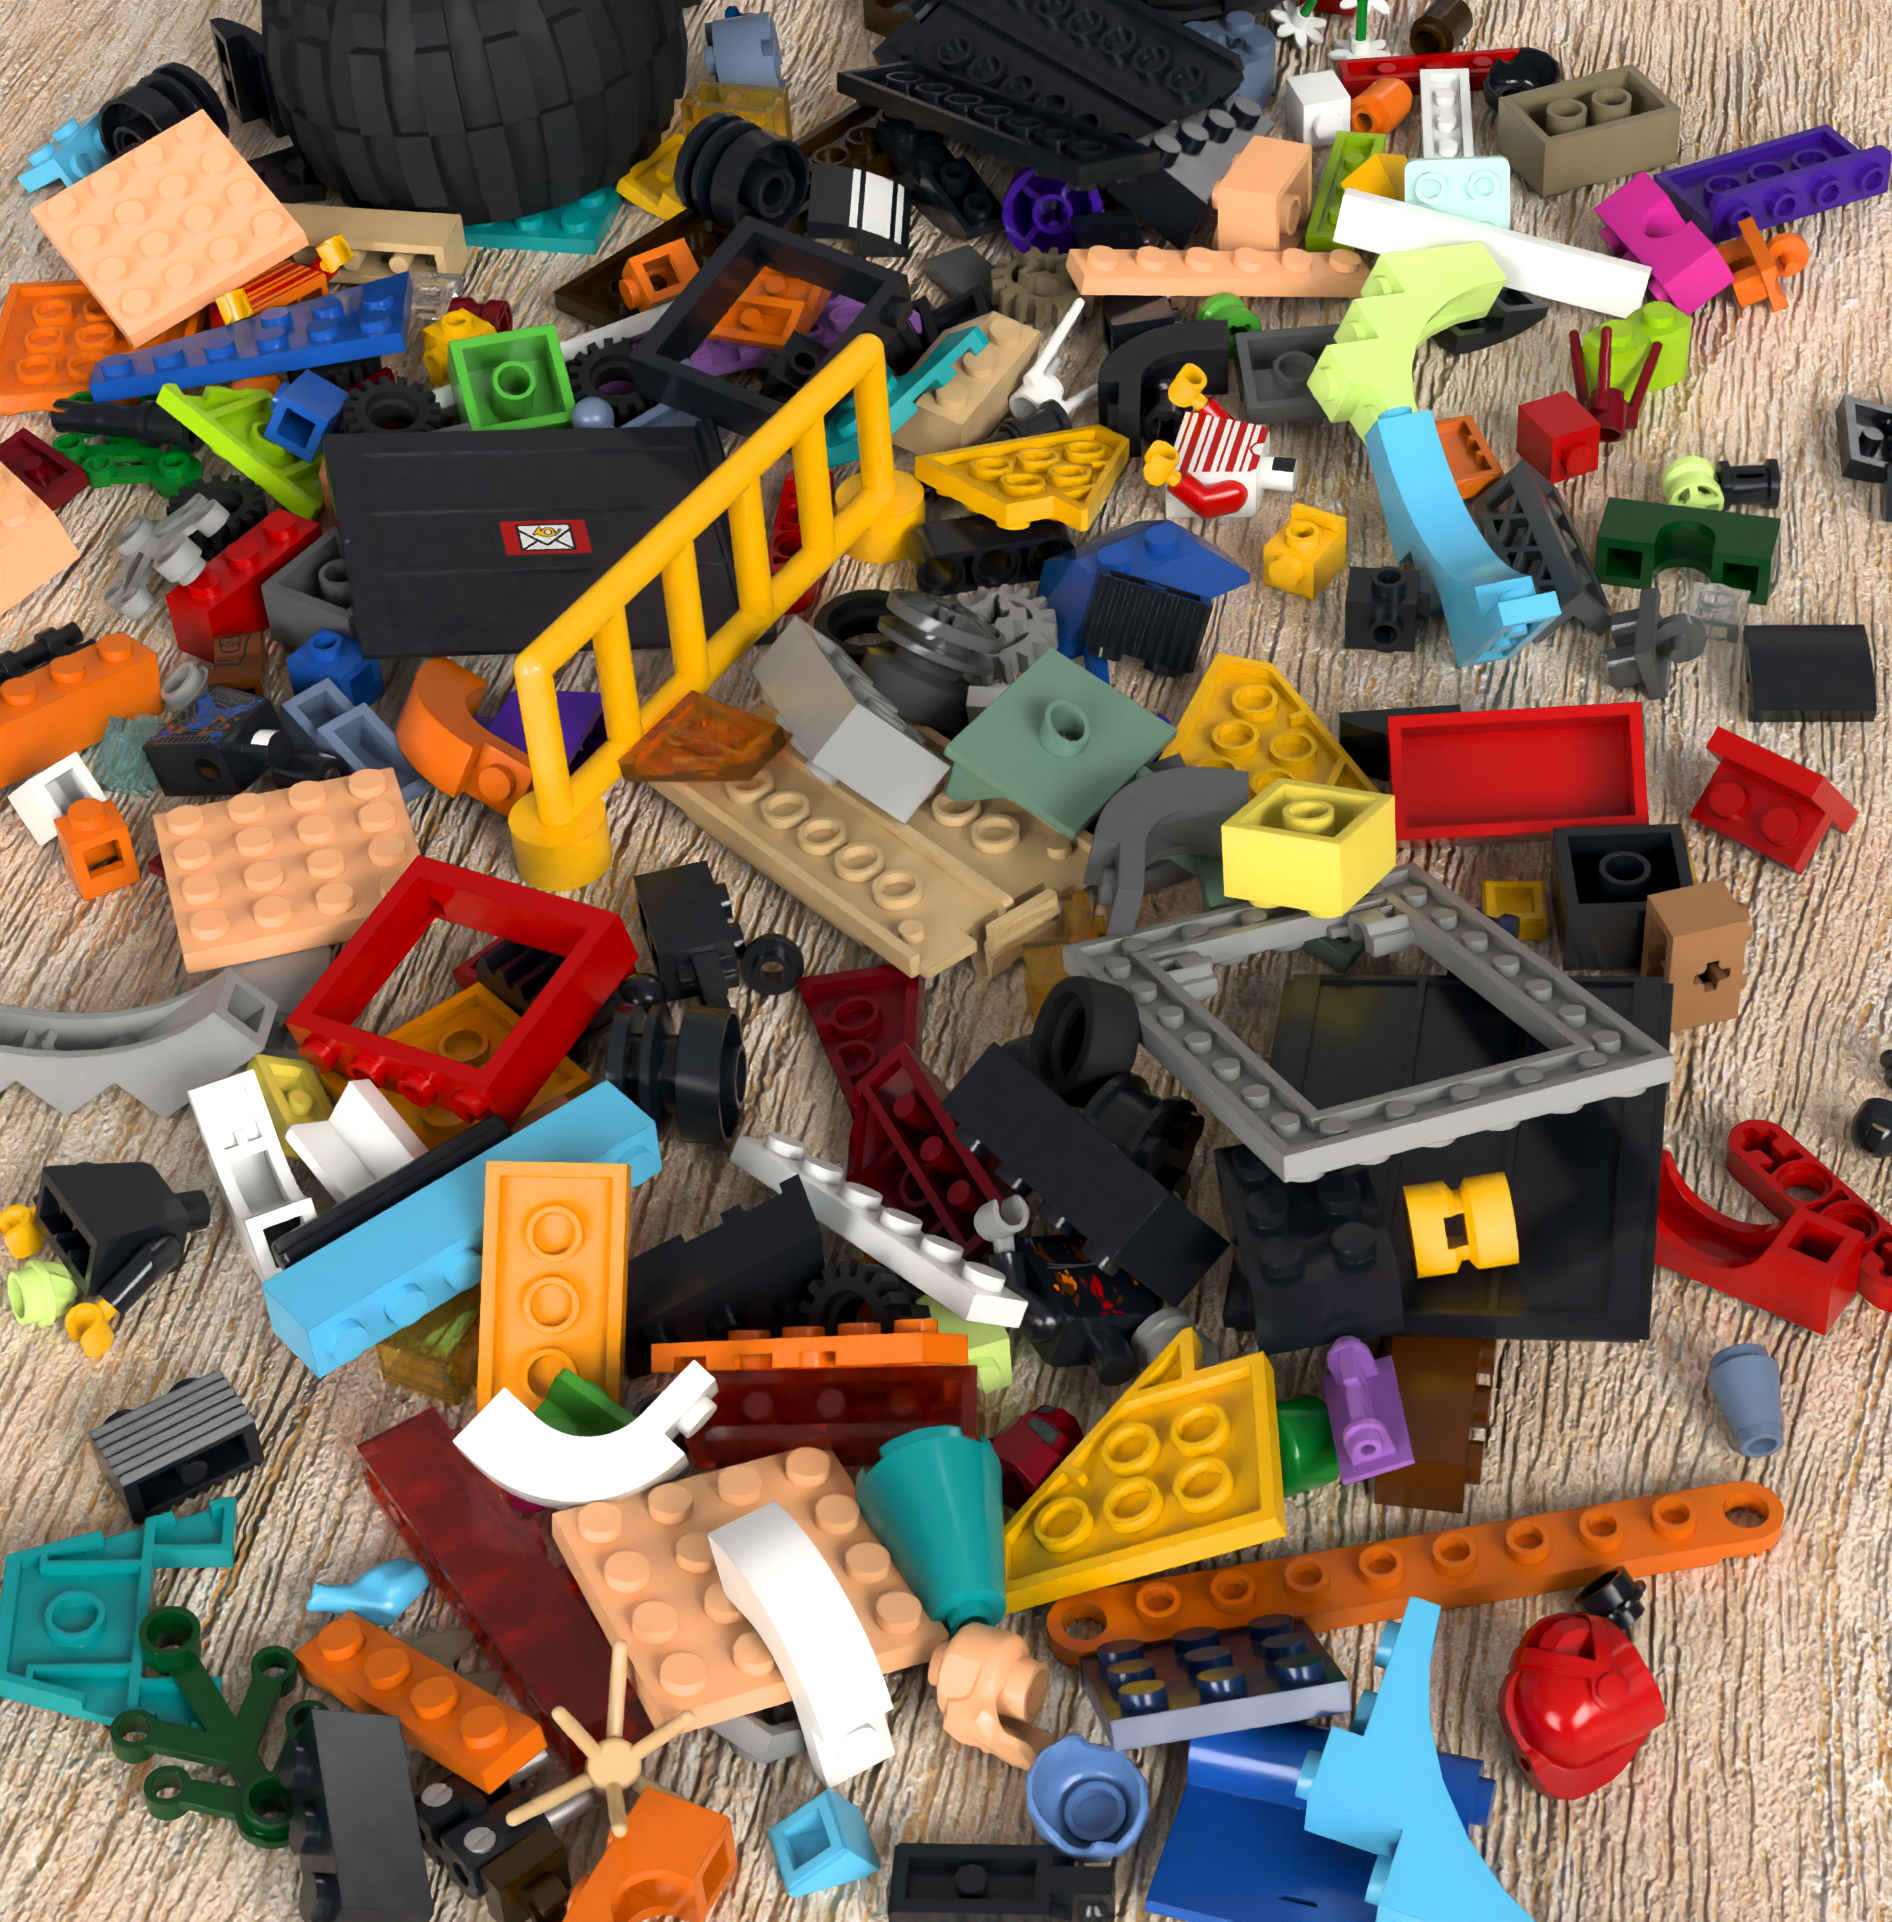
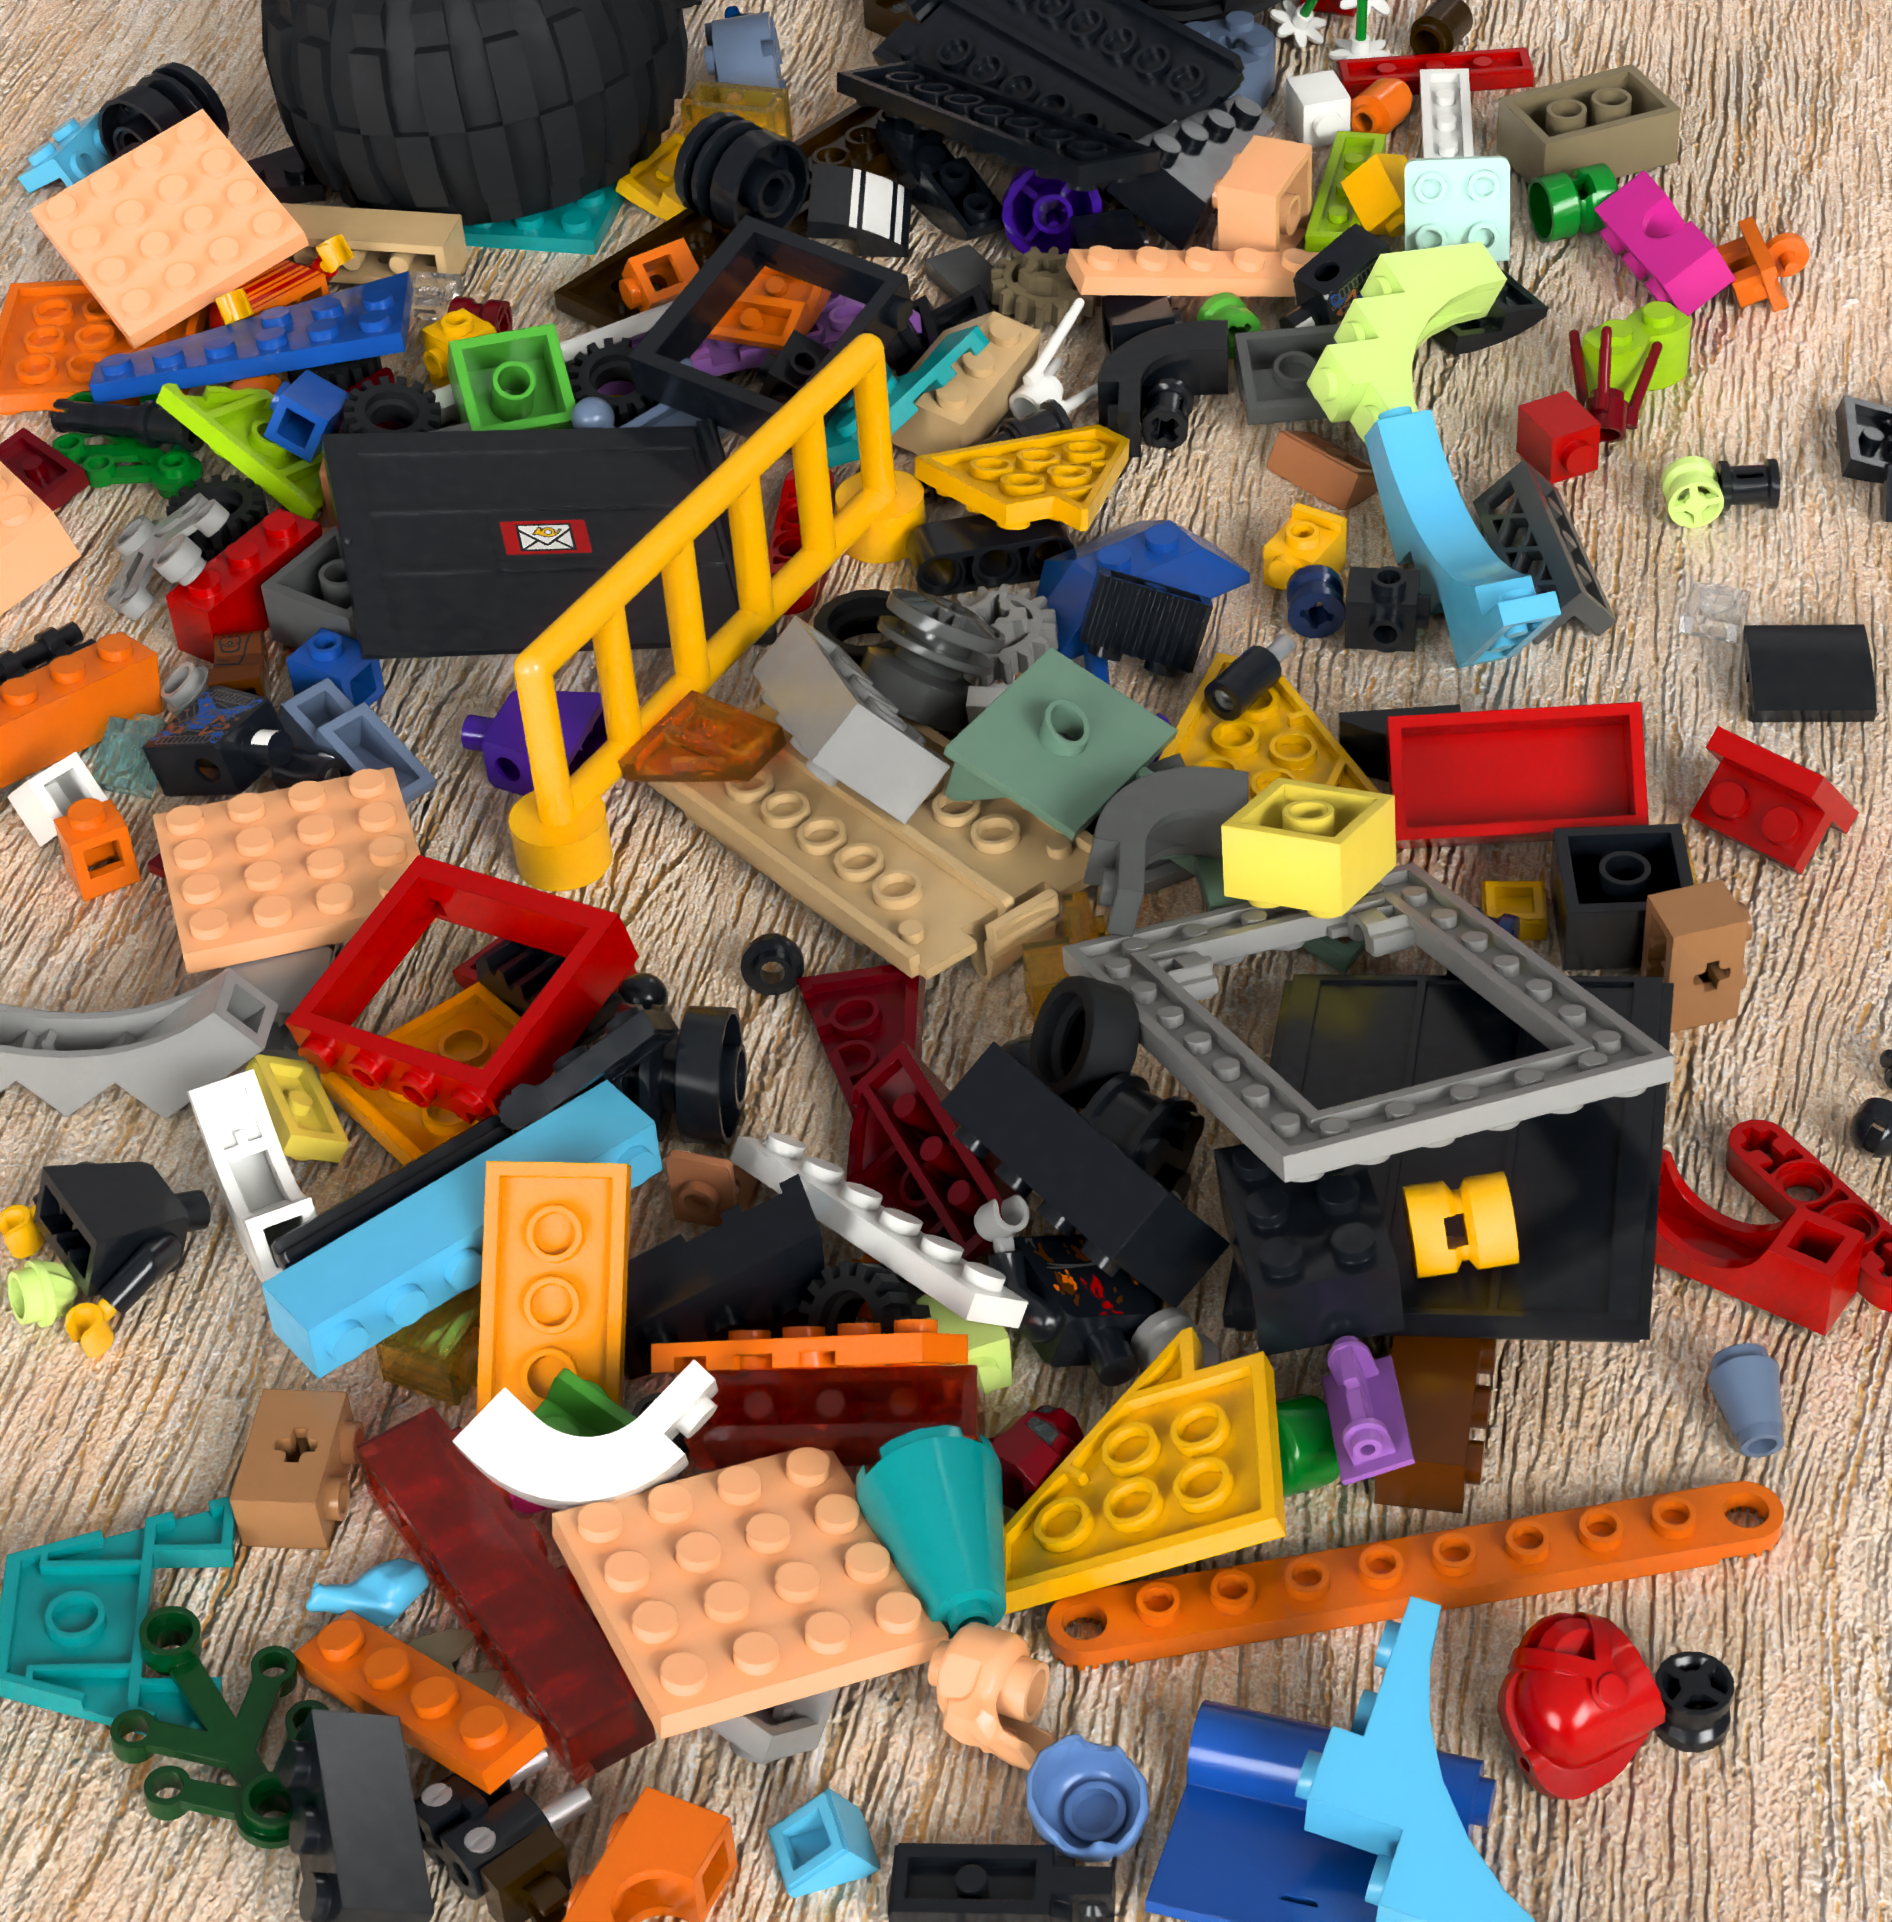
black brick [88,1368,265,1525] -> none
black slope [210,17,288,138] -> none
white panel [285,1079,429,1203] -> none
orange arch [395,657,534,817] -> none
tan plant [505,1639,696,1838] -> none
black hinge [633,860,746,1007] -> none
white arch [707,1500,895,1789] -> none
plate [1079,1614,1352,1752] -> none
torso [1143,363,1299,519] -> none
white tile [1333,187,1652,319] -> none
orange plate [1434,415,1505,499] -> none
black hair [1483,47,1561,114] -> none
black plate [1574,1566,1646,1630] -> none
dark green arch [1594,497,1781,606] -> none
dark grey hips [1606,587,1707,700] -> none
dark purple bracket [1654,124,1892,244] -> none
none -> medium nougat brick [229,1388,365,1550]
none -> black hinge [498,1007,680,1132]
none -> nougat bracket [665,1149,761,1227]
none -> black piece [1204,634,1295,721]
none -> nougat slope [1267,430,1378,510]
none -> black torso [1279,224,1391,329]
none -> dark blue wheel [1286,565,1345,638]
none -> green wheel [1527,163,1619,243]
none -> black wheel [1654,1651,1734,1753]

